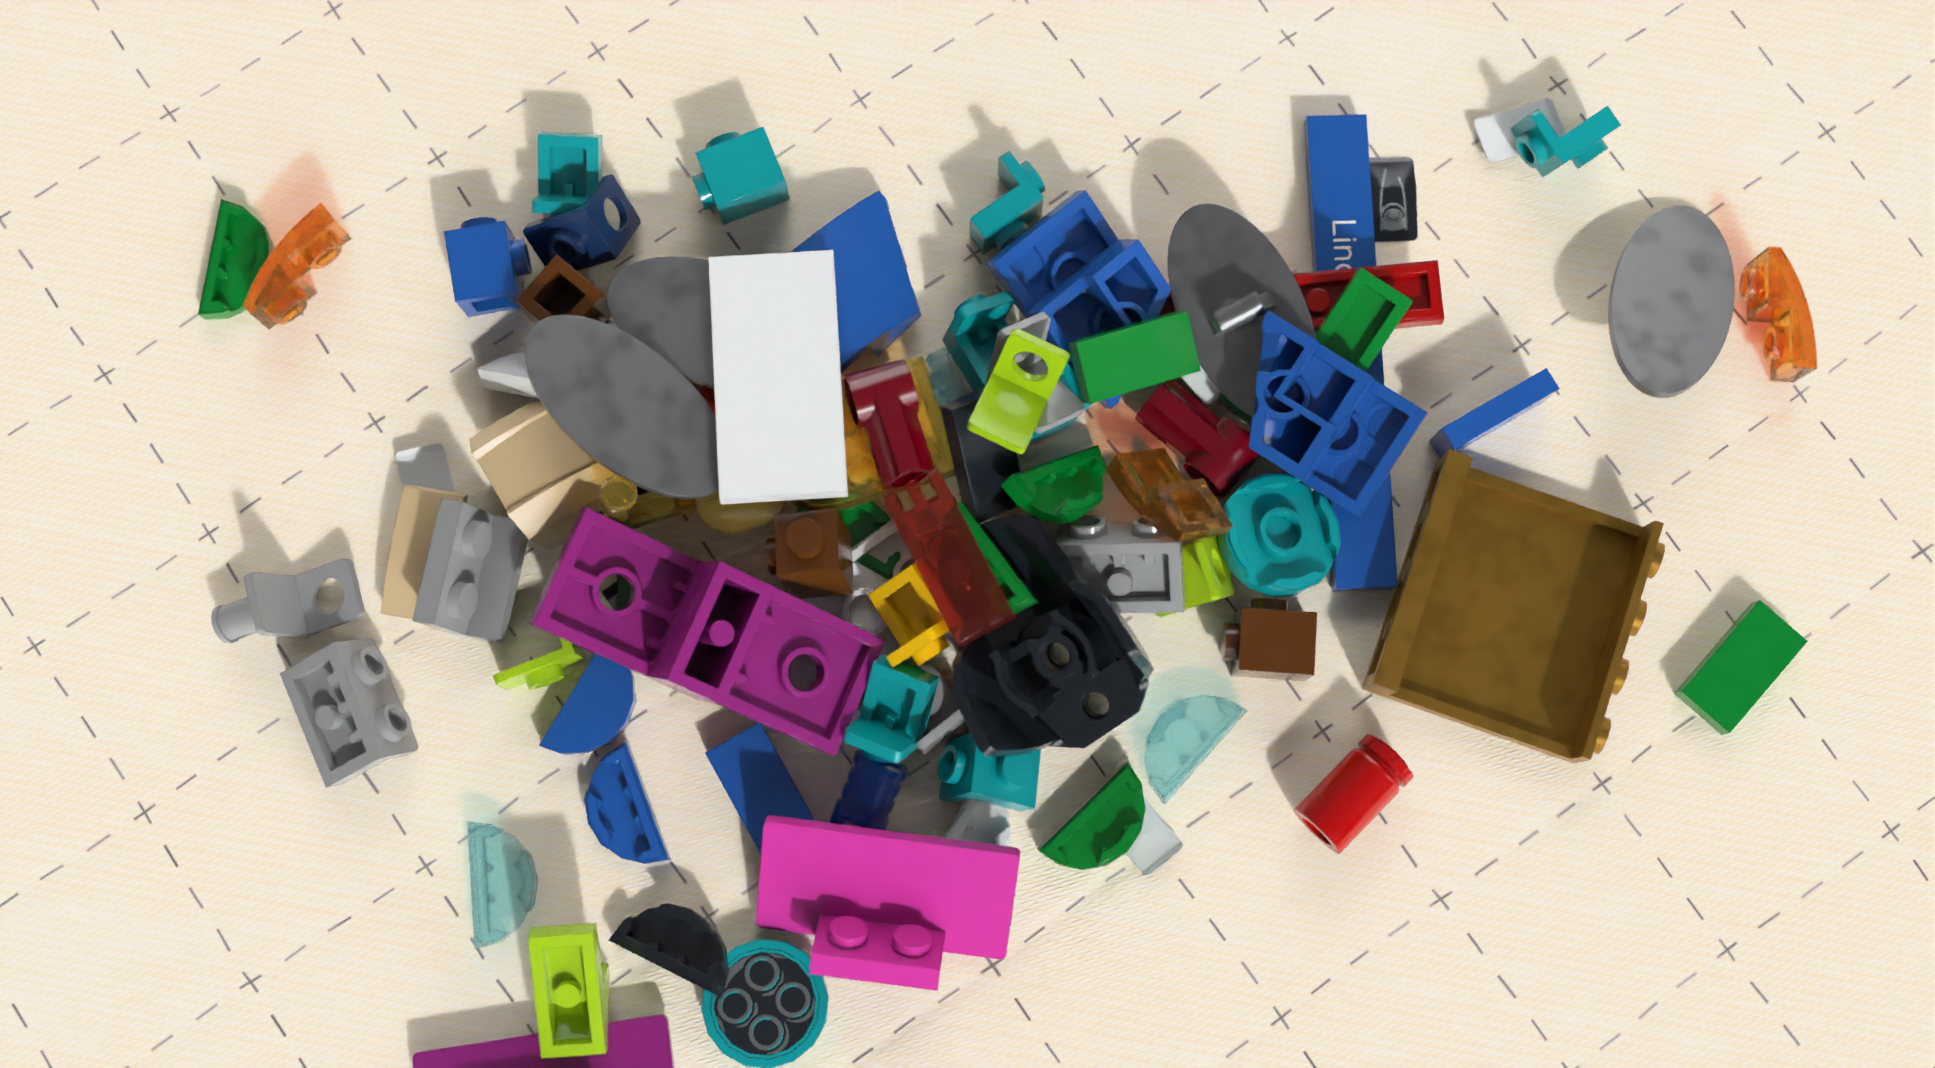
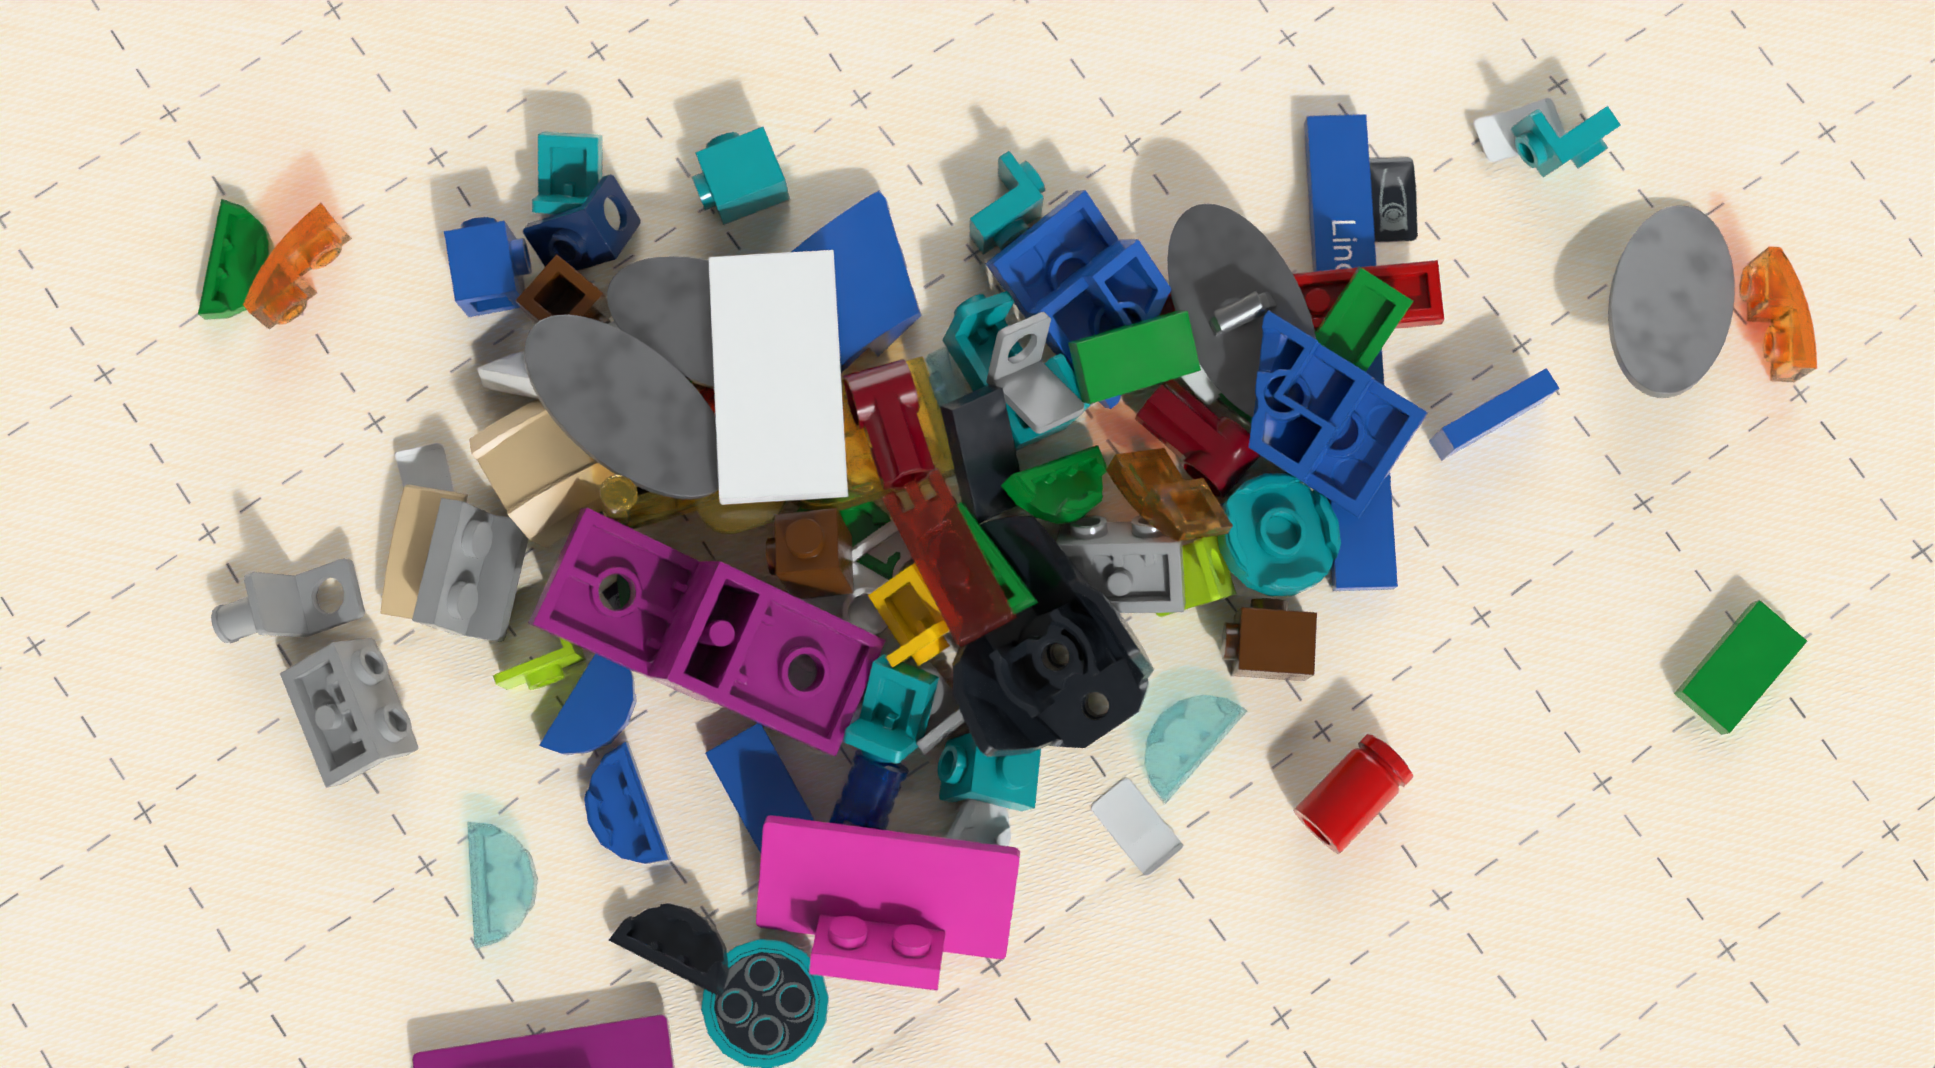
lime slope [528,923,609,1059] -> none
lime bracket [967,328,1070,454] -> none
green tile [1038,762,1146,870] -> none
pearl gold panel [1362,449,1665,764] -> none

